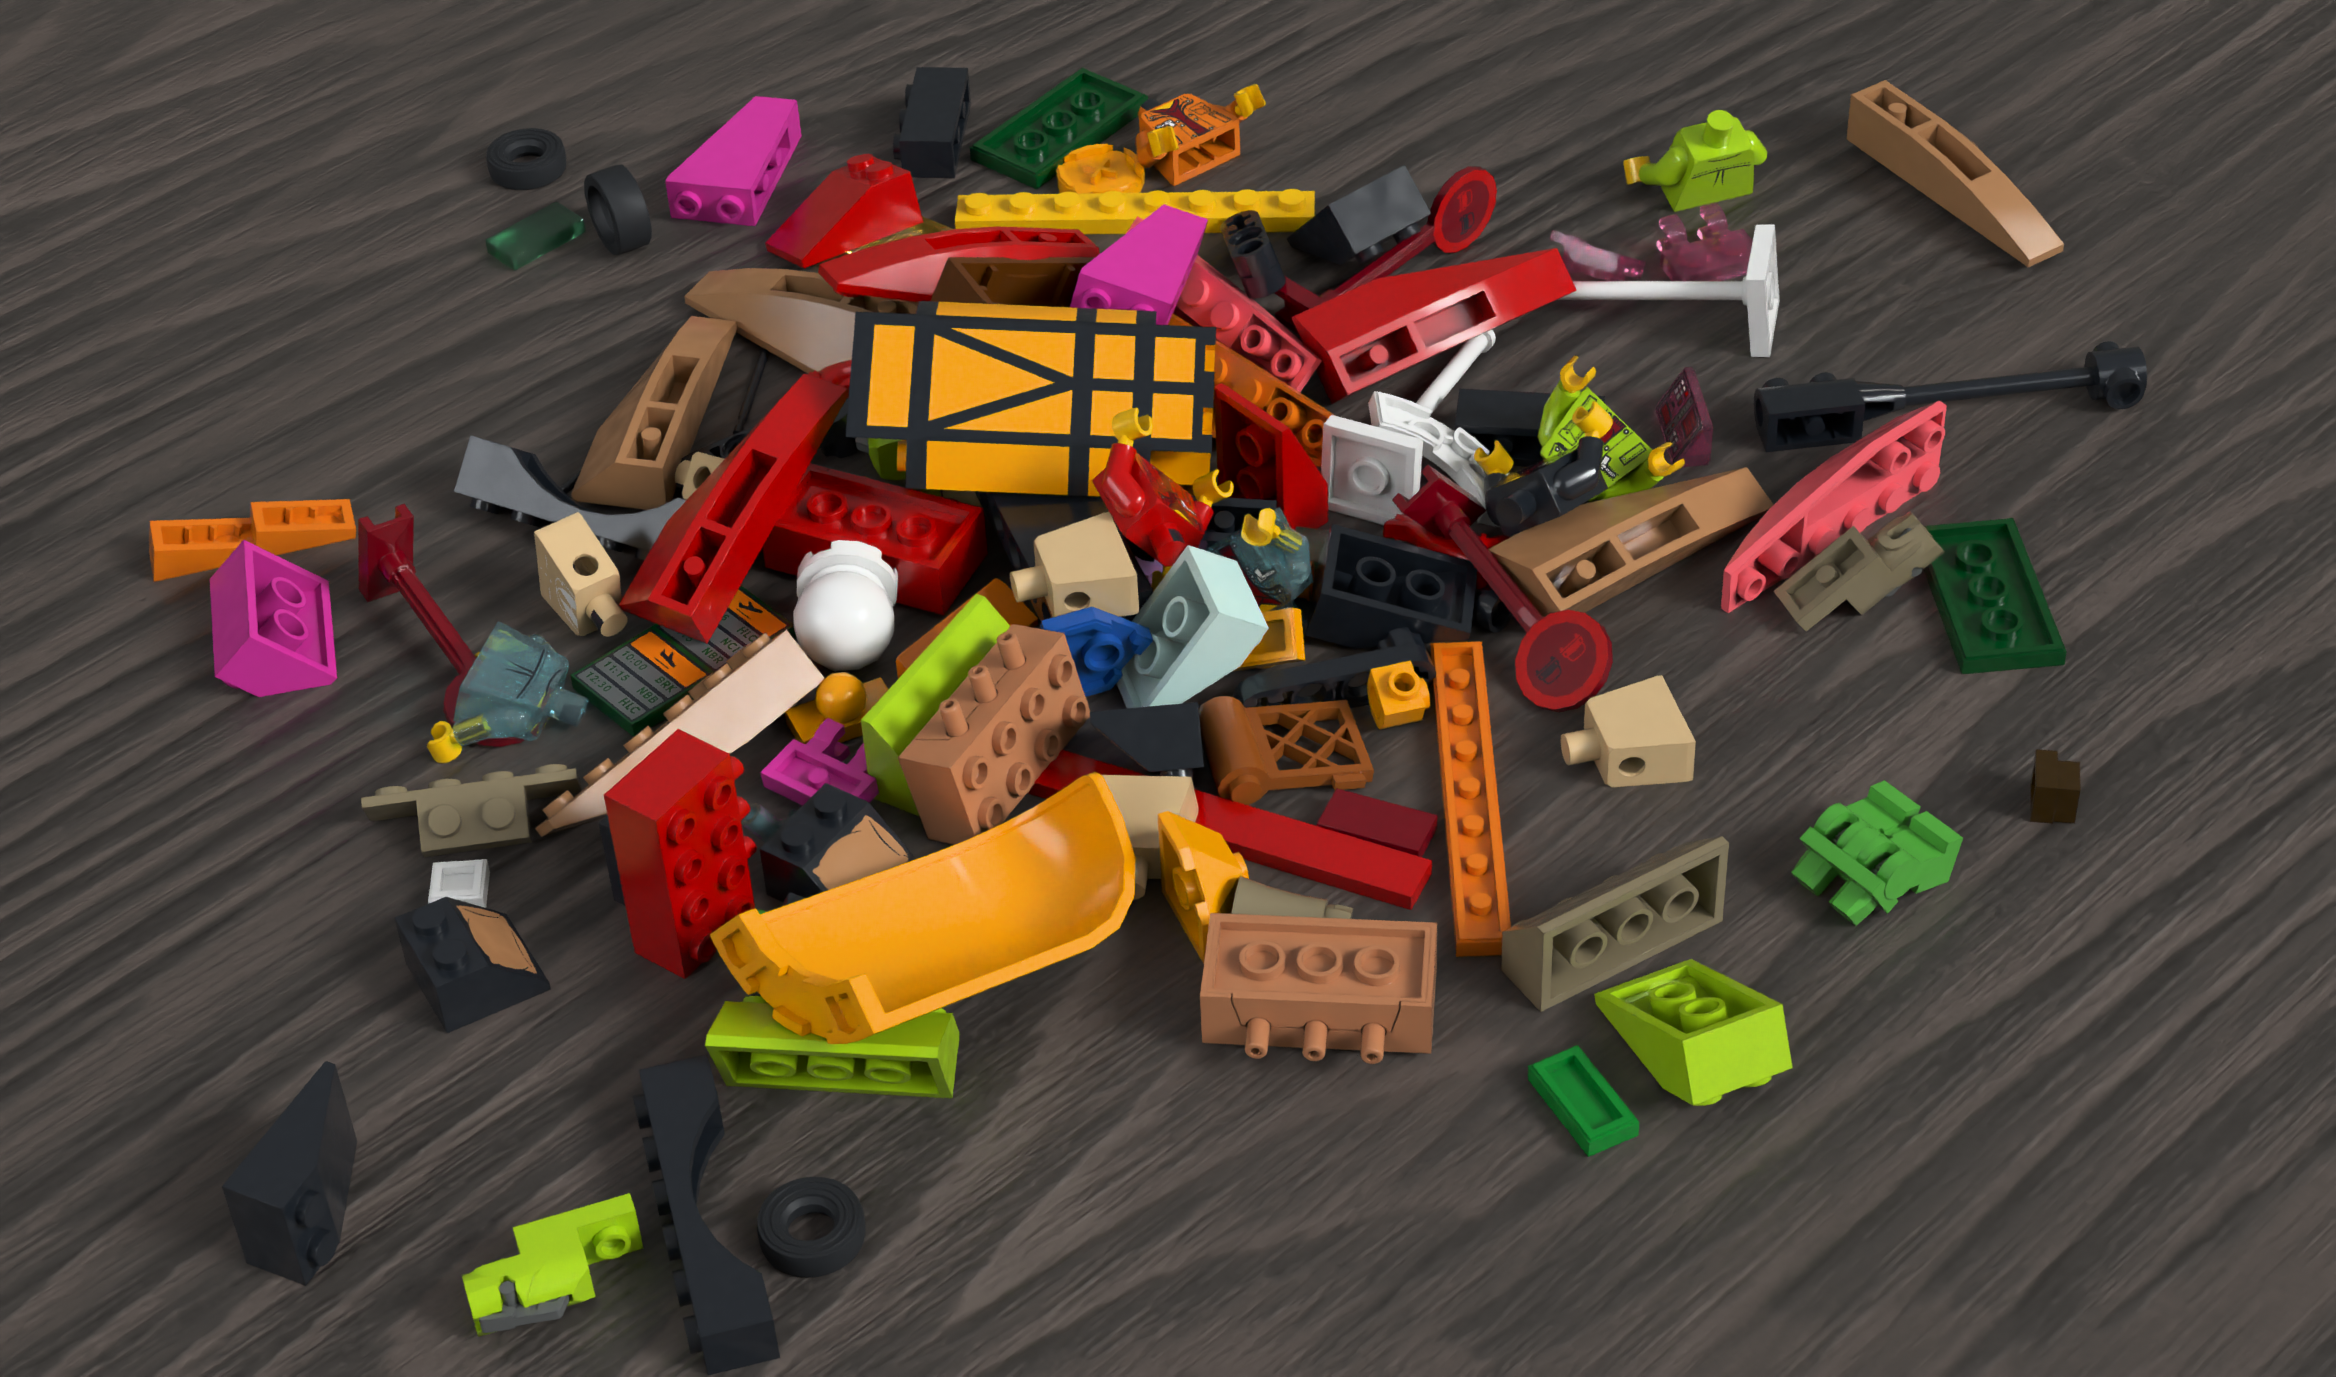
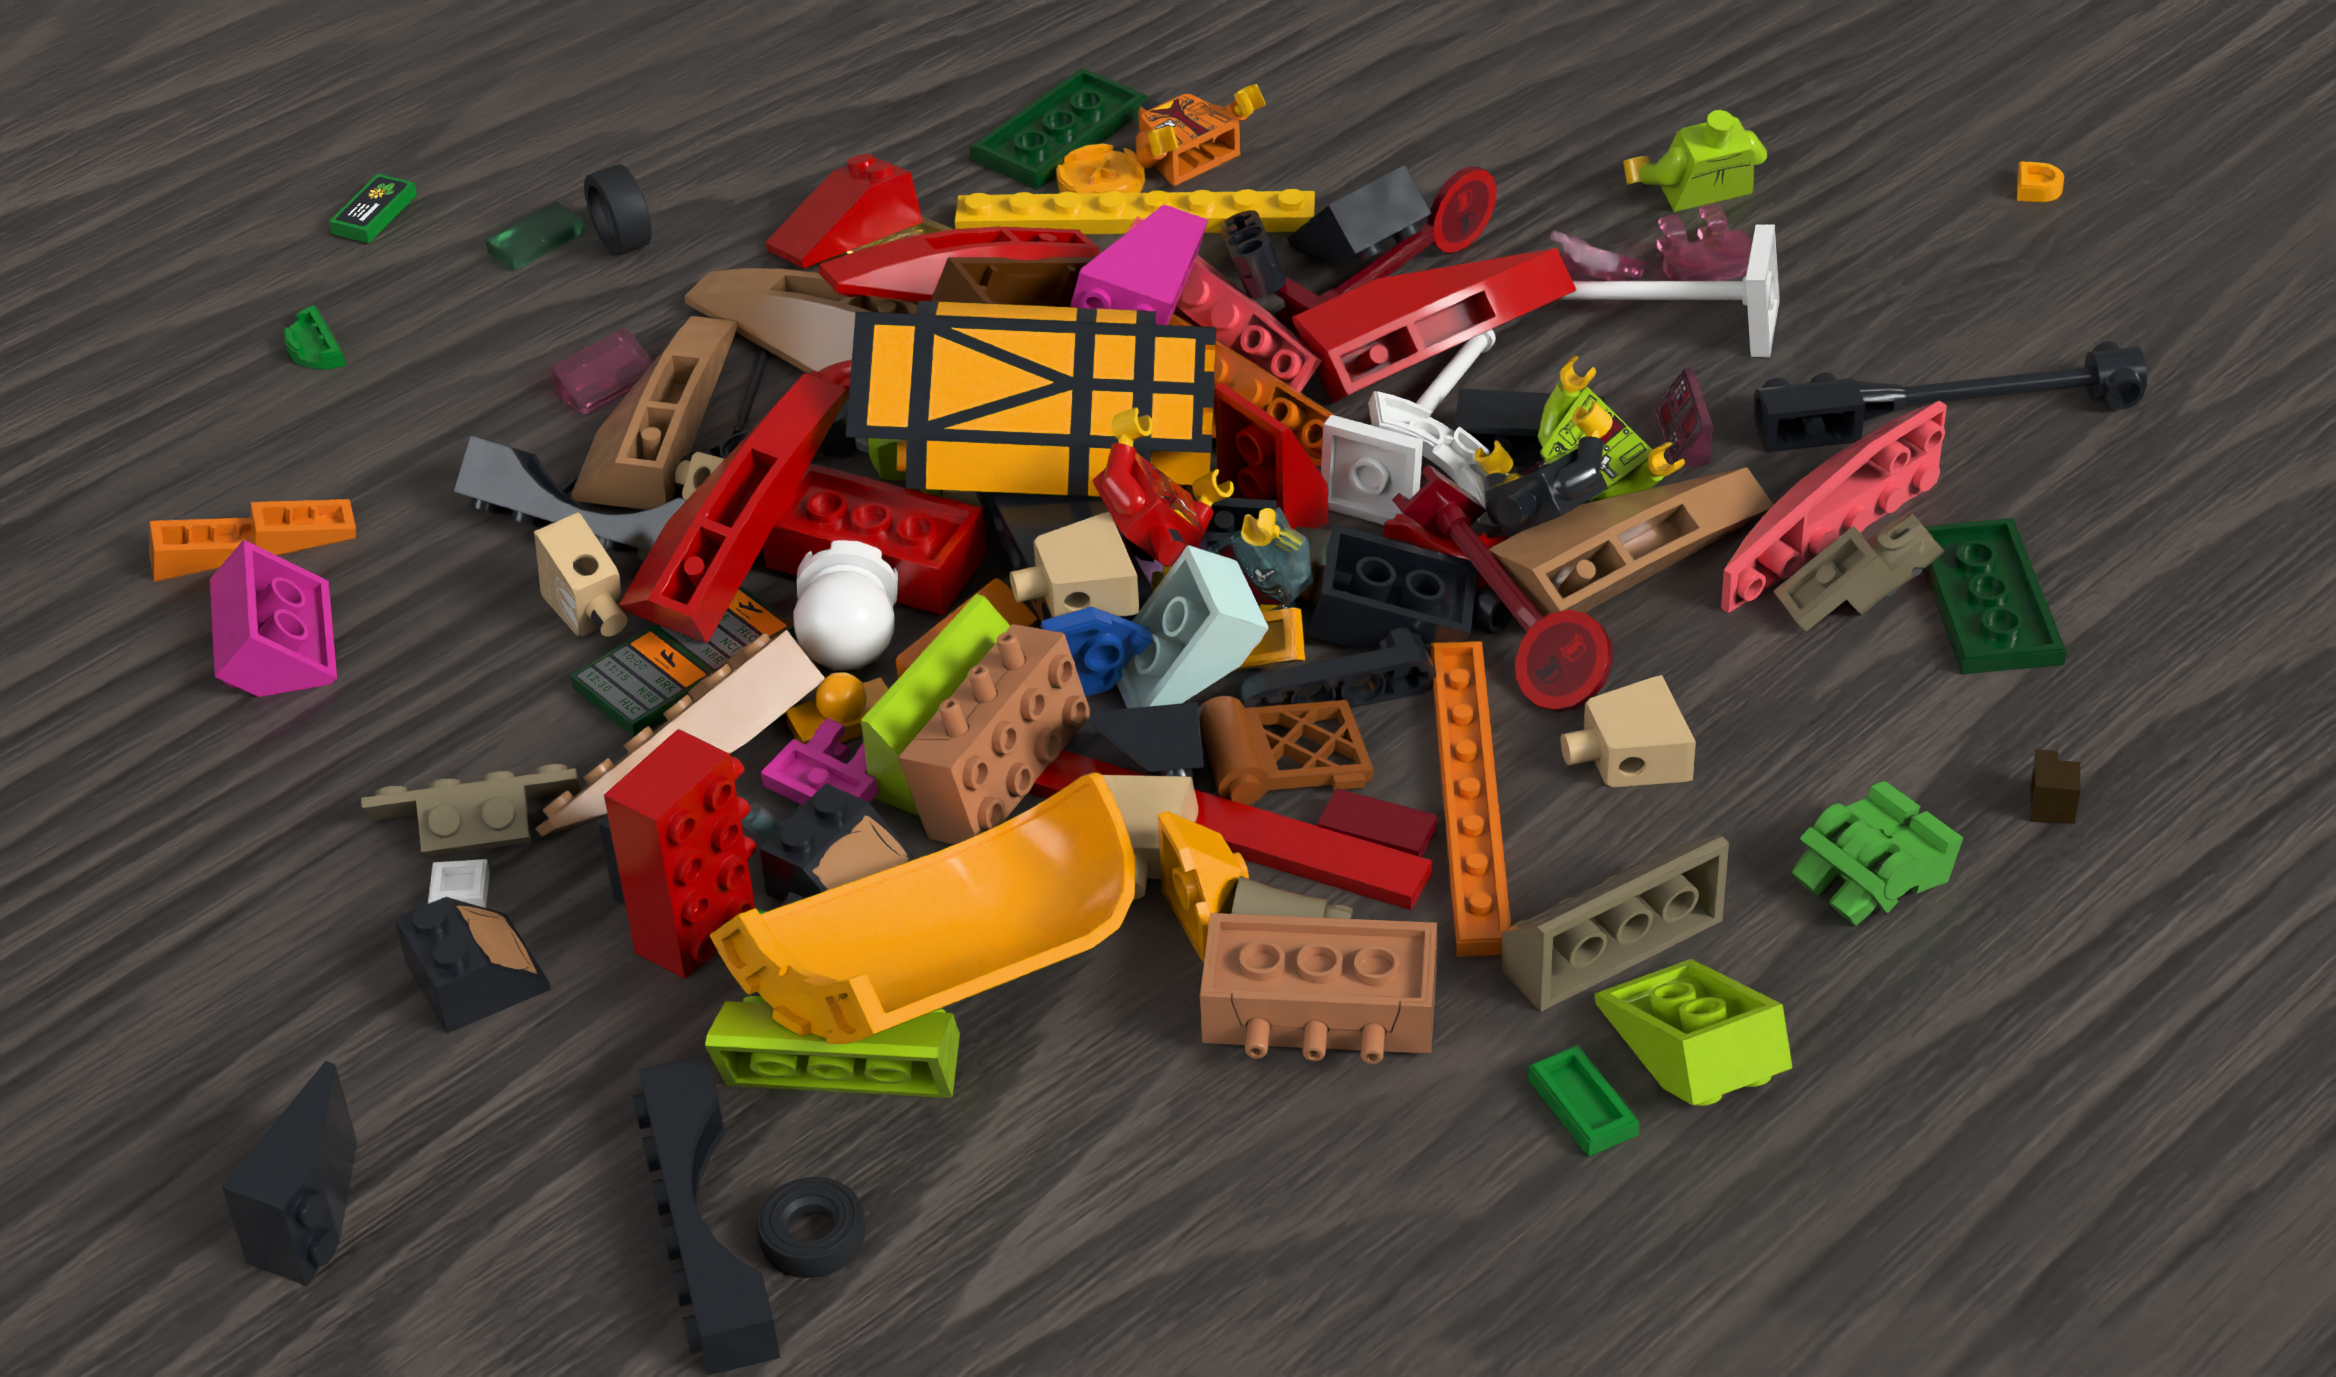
dark red piece [358,504,548,747] -> none
clear light blue torso [427,621,588,763] -> none
lime plate [461,1193,644,1337] -> none
black tyre [486,128,566,190] -> none
dark pink slope [665,96,802,226] -> none
black brick [893,67,971,178] -> none
light orange plate [1367,661,1430,729] -> none
medium nougat wedge [1847,80,2064,267] -> none
none -> green tile [283,305,346,370]
none -> tile [329,174,417,244]
none -> clear pink slope [551,328,653,415]
none -> light orange tile [2017,161,2064,202]

